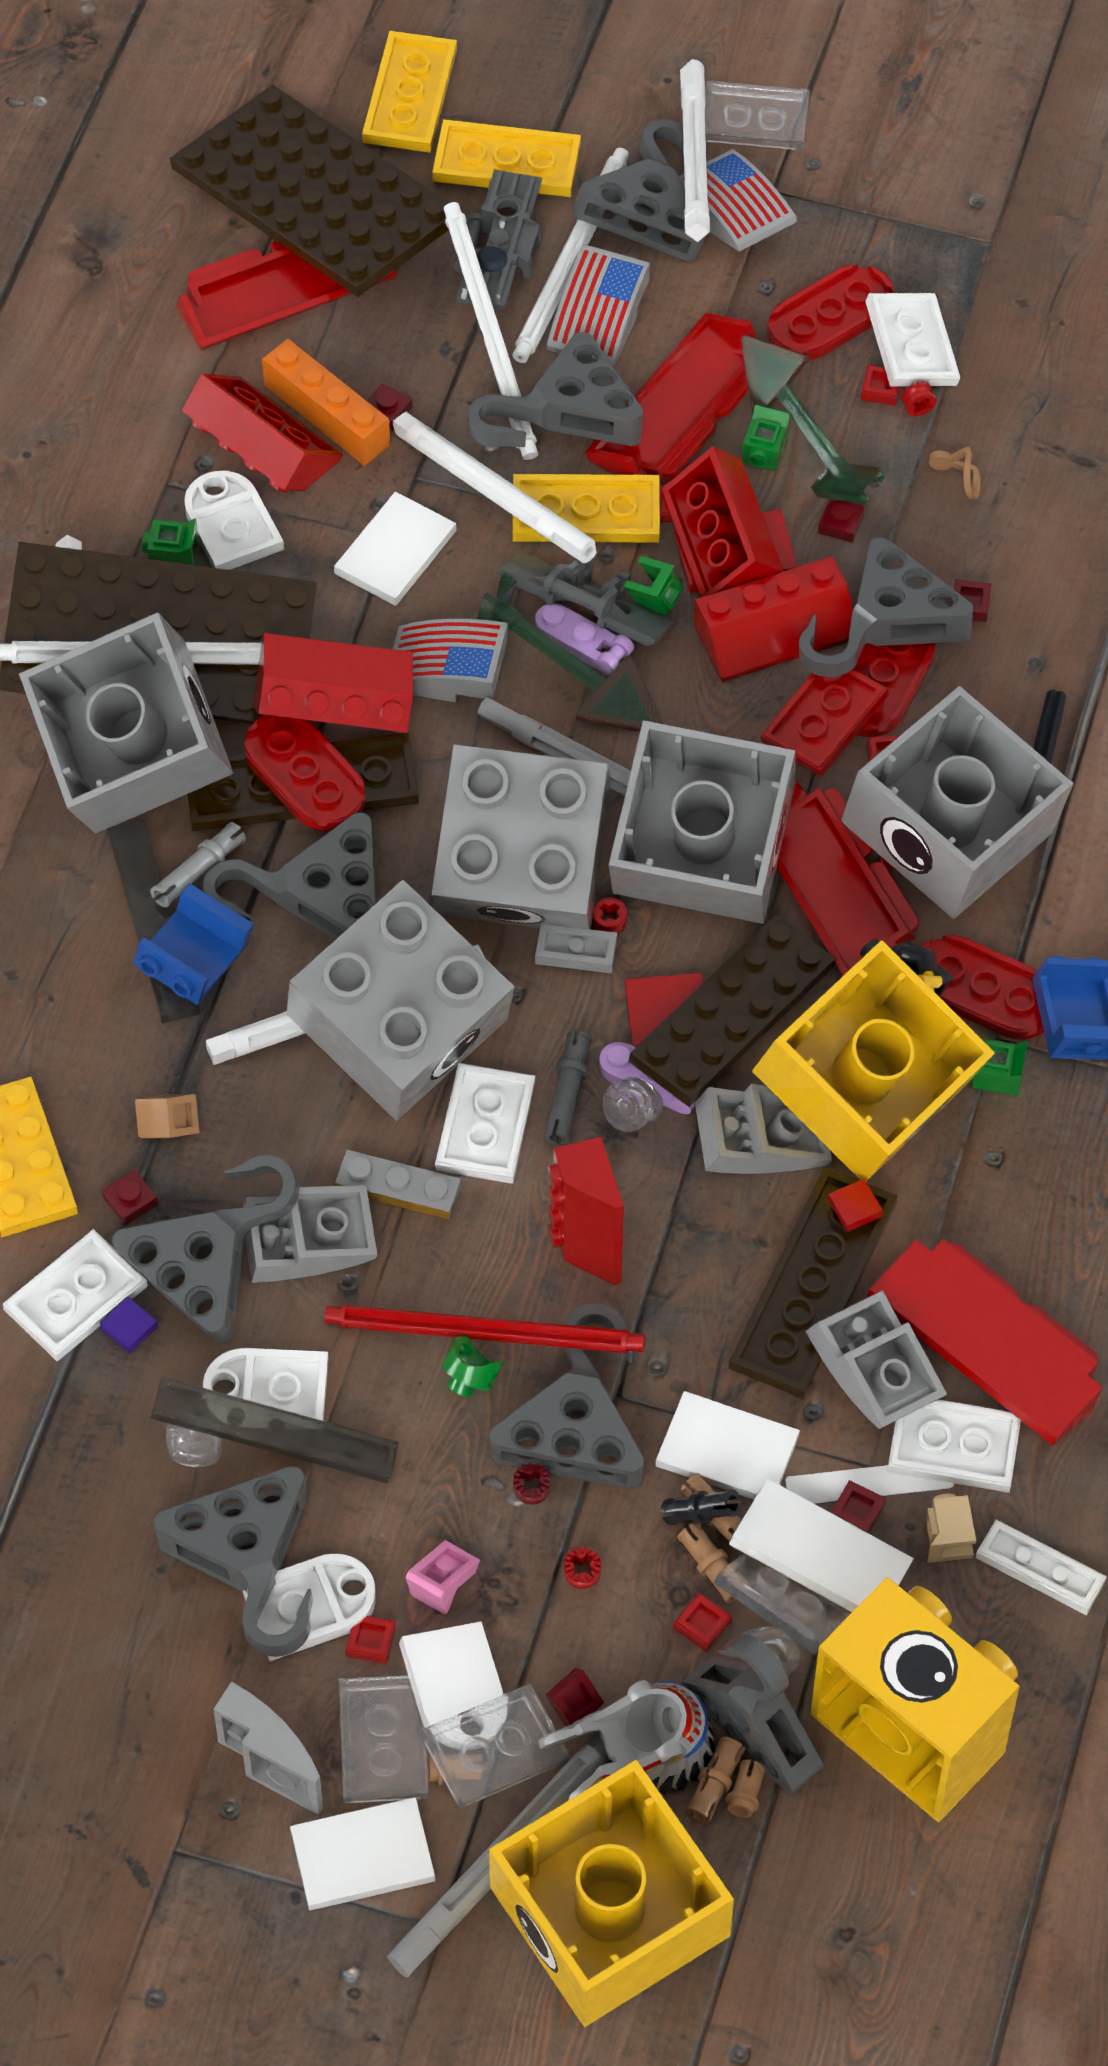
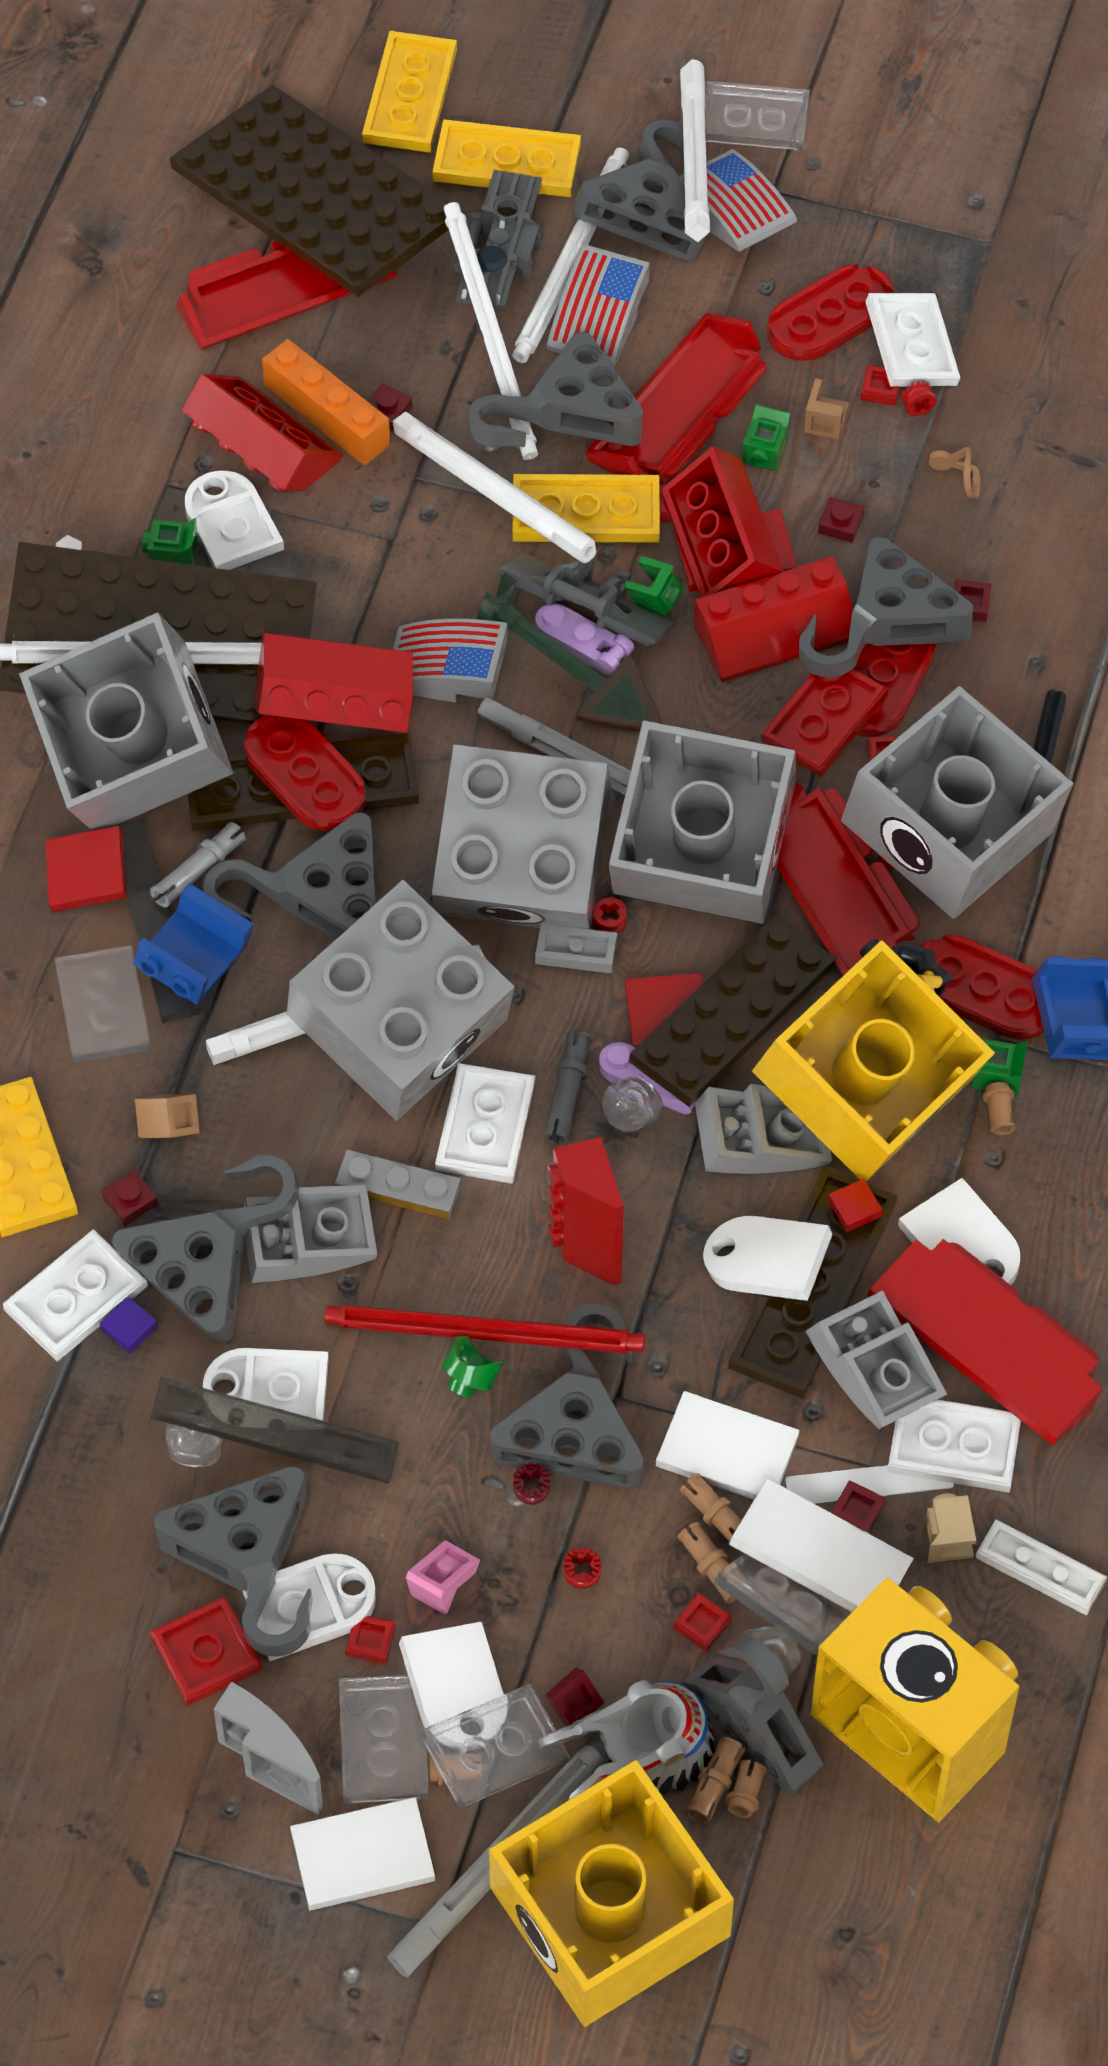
white tile [334,492,457,606] -> none
black pin [661,1490,742,1525] -> none
clear green piece [742,336,886,504] -> none
none -> red tile [45,826,127,912]
none -> clear tile [55,945,151,1063]
none -> red tile [150,1596,263,1706]
none -> white tile [703,1216,832,1301]
none -> medium nougat panel [804,378,849,440]
none -> white tile [898,1178,1020,1285]
none -> medium nougat pin [983,1082,1016,1135]

